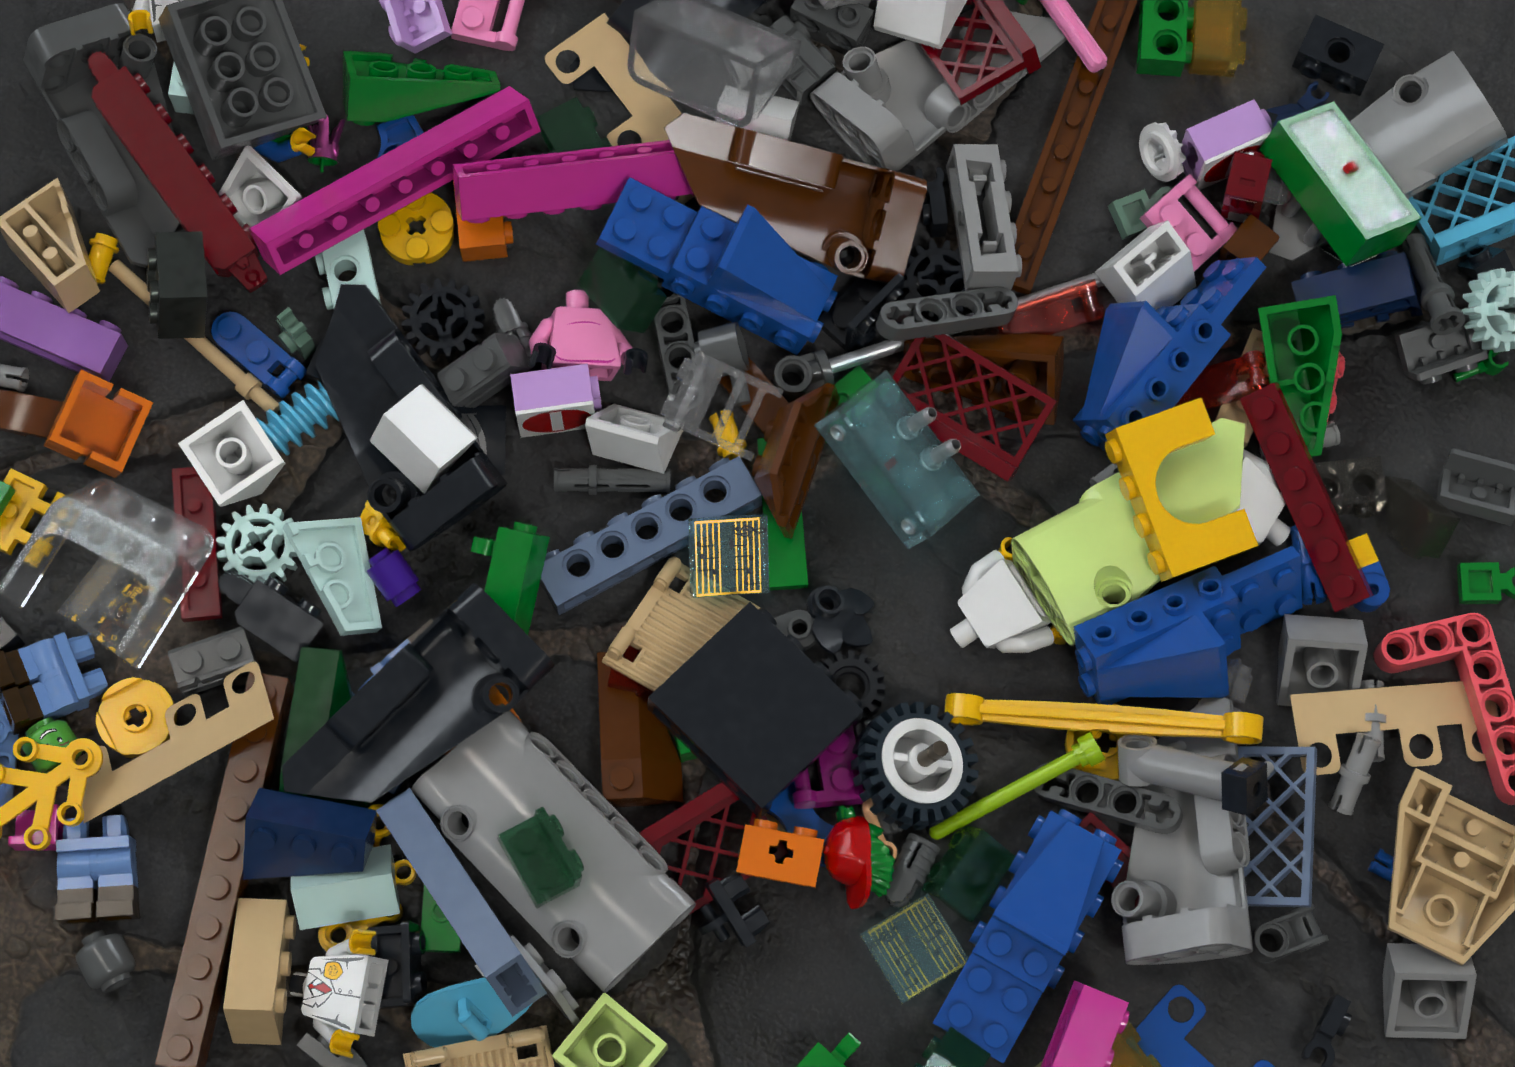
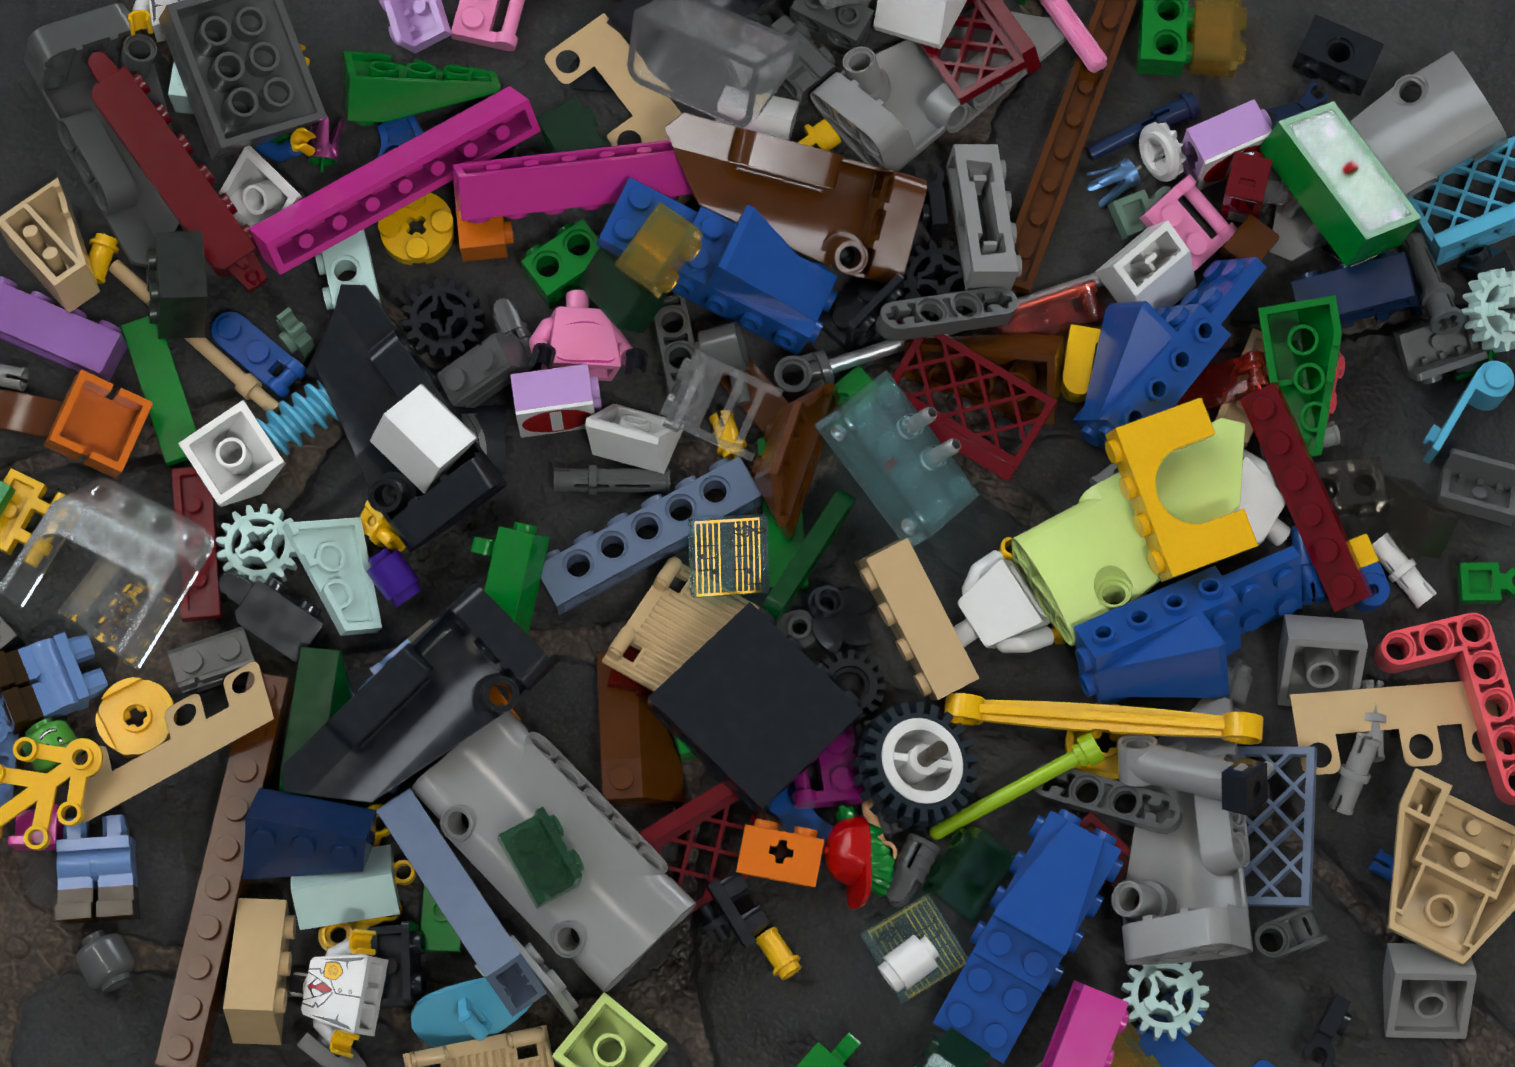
none -> green tile [121,316,197,467]
none -> green brick [521,219,611,308]
none -> clear yellow brick [615,202,703,299]
none -> yellow pin [755,927,802,981]
none -> dark green beam [762,488,857,623]
none -> yellow piece [797,119,841,152]
none -> tan wedge [854,538,980,700]
none -> white brick [877,934,940,993]
none -> yellow leg [1061,324,1101,403]
none -> dark blue pin [1086,92,1201,161]
none -> flat silver piece [1086,158,1142,208]
none -> light aqua gear [1121,962,1209,1042]
none -> white pin [1372,532,1437,609]
none -> medium azure door [1422,361,1515,464]

